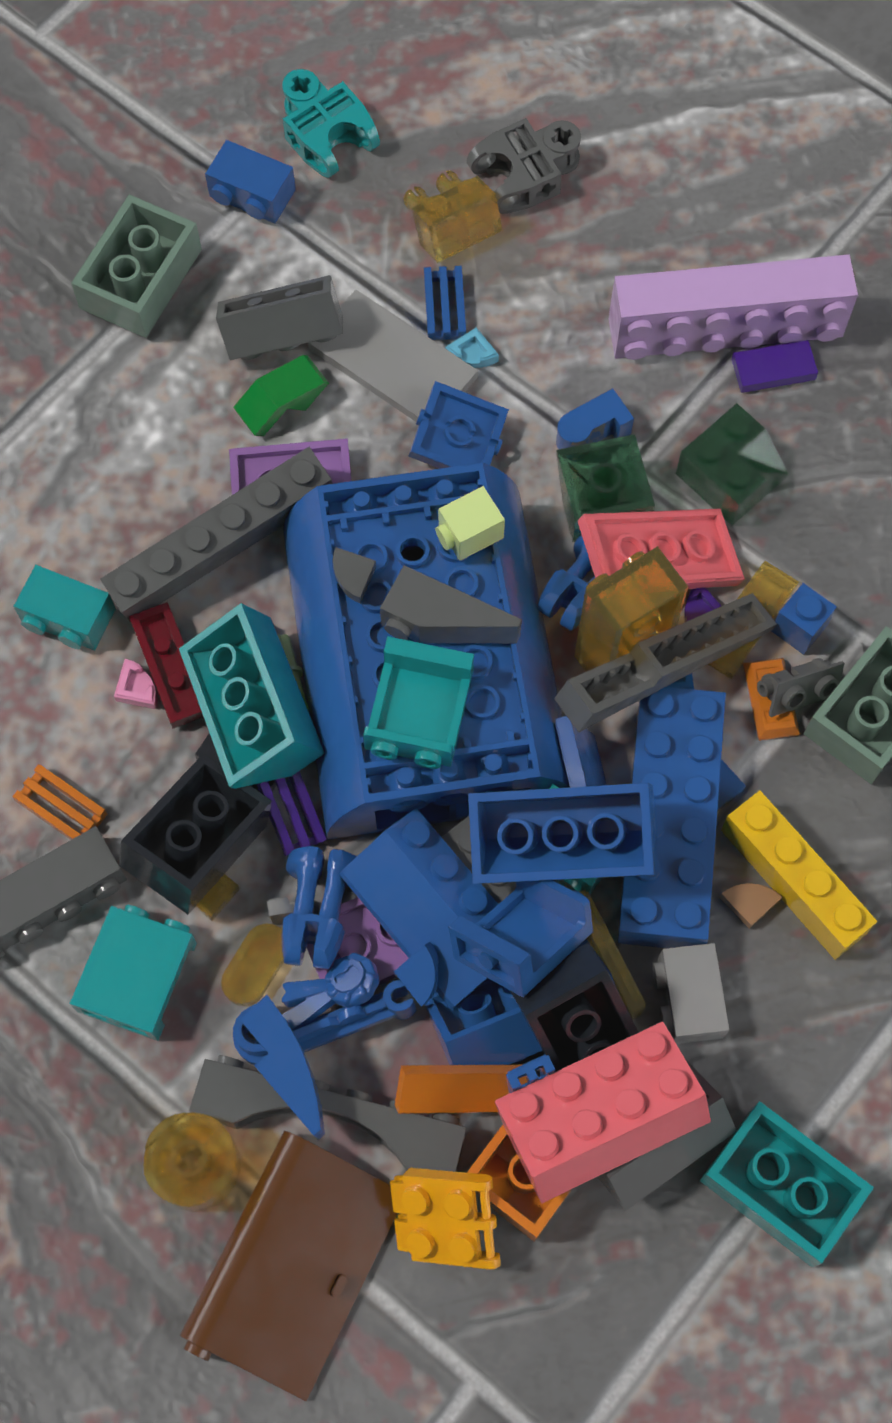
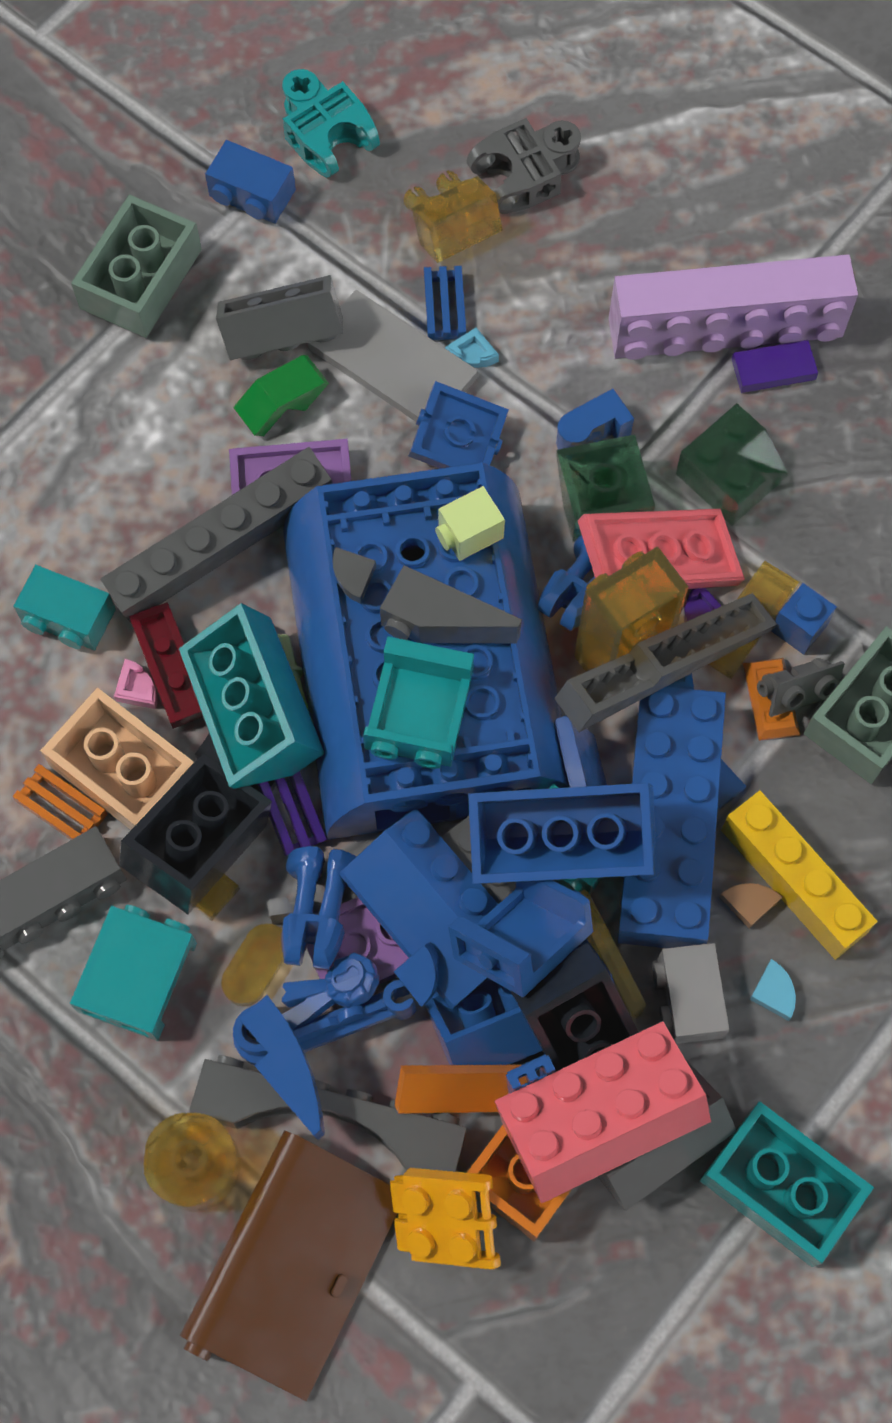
none -> light nougat brick [40,687,194,830]
none -> medium azure tile [749,959,796,1021]

